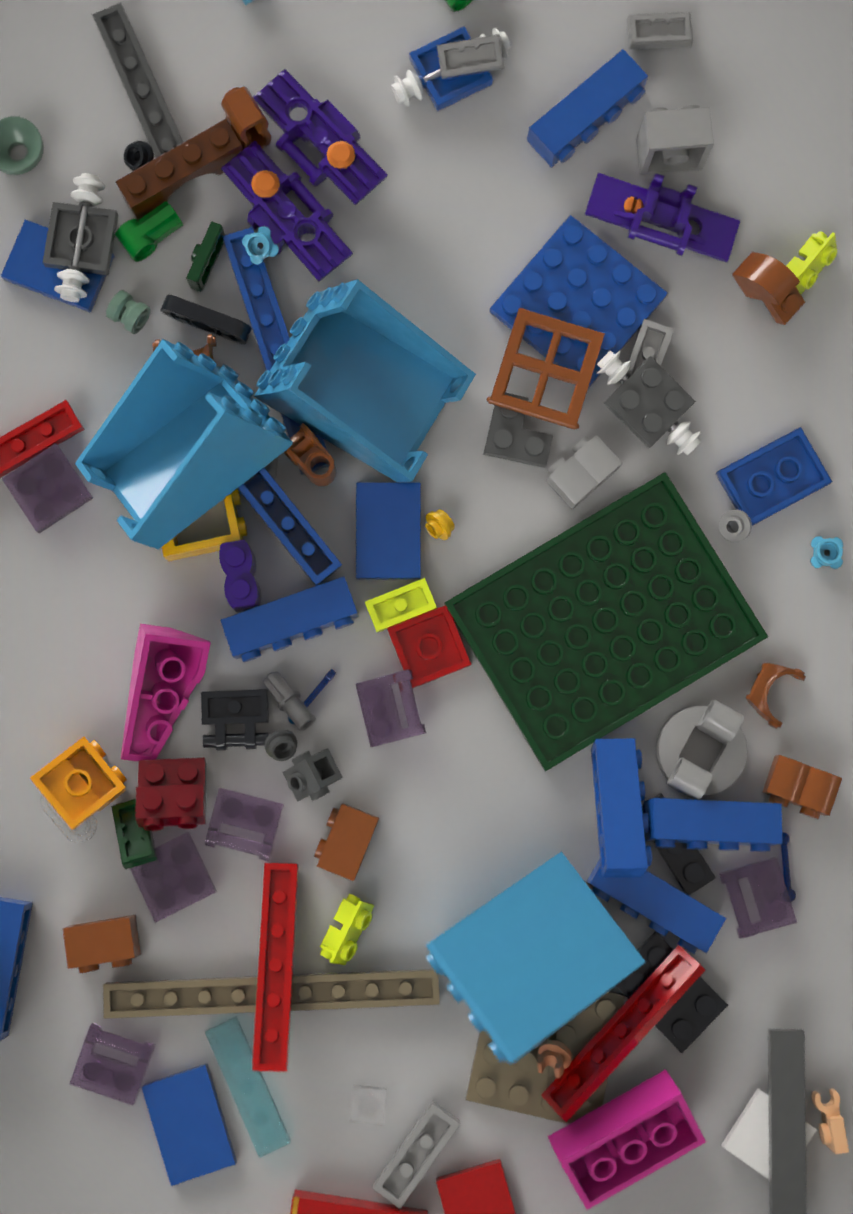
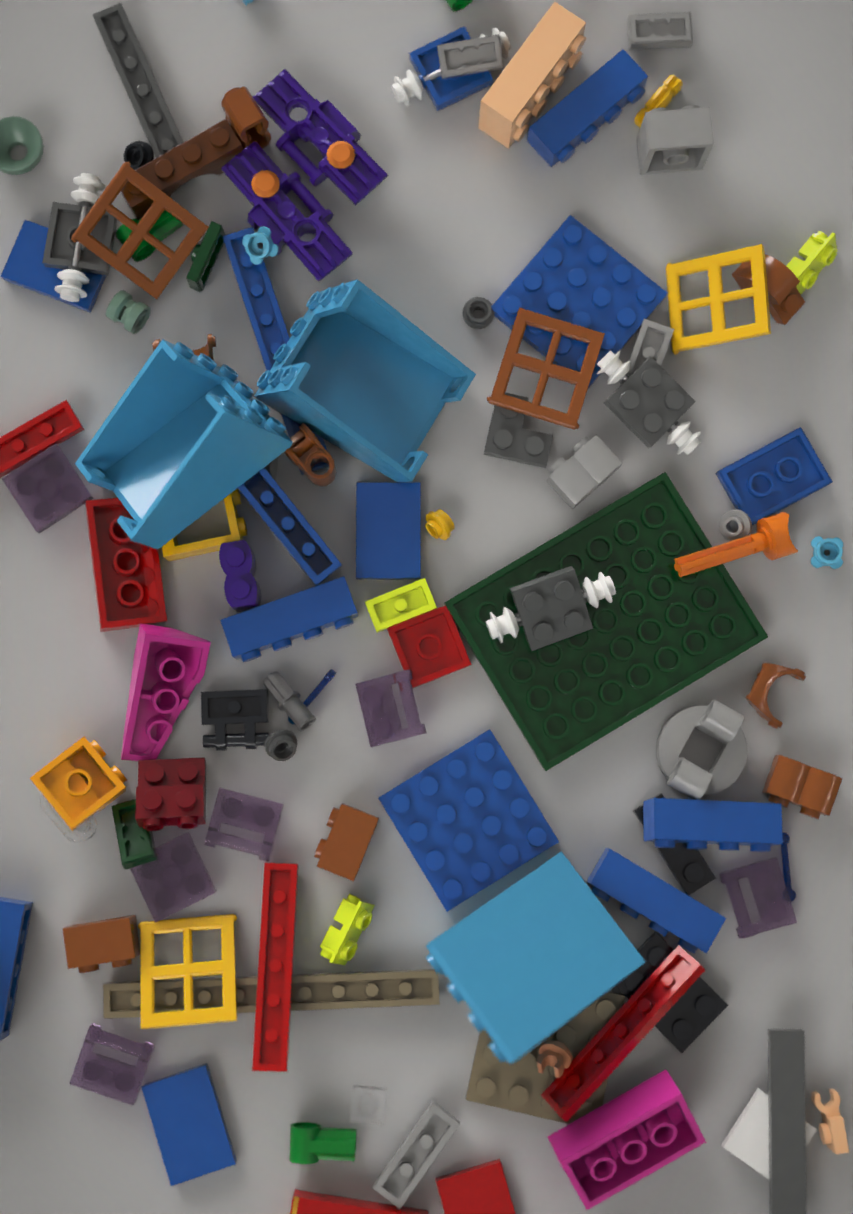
black beam [160,294,252,344] -> none
clear light blue tile [205,1016,291,1158] -> none
dark grey brick [282,748,343,802] -> none
dark purple piece [584,173,740,262] -> none
blue brick [591,738,652,878] -> none
none -> dark orange window [71,162,208,300]
none -> red slope [85,498,167,632]
none -> yellow window [138,914,237,1029]
none -> green piece [289,1122,356,1164]
none -> blue plate [378,729,559,912]
none -> dark grey plate [463,297,494,329]
none -> light nougat brick [478,1,586,149]
none -> dark grey plate [486,566,616,651]
none -> yellow axle [634,75,683,127]
none -> yellow window [666,244,771,355]
none -> orange piece [674,512,798,577]

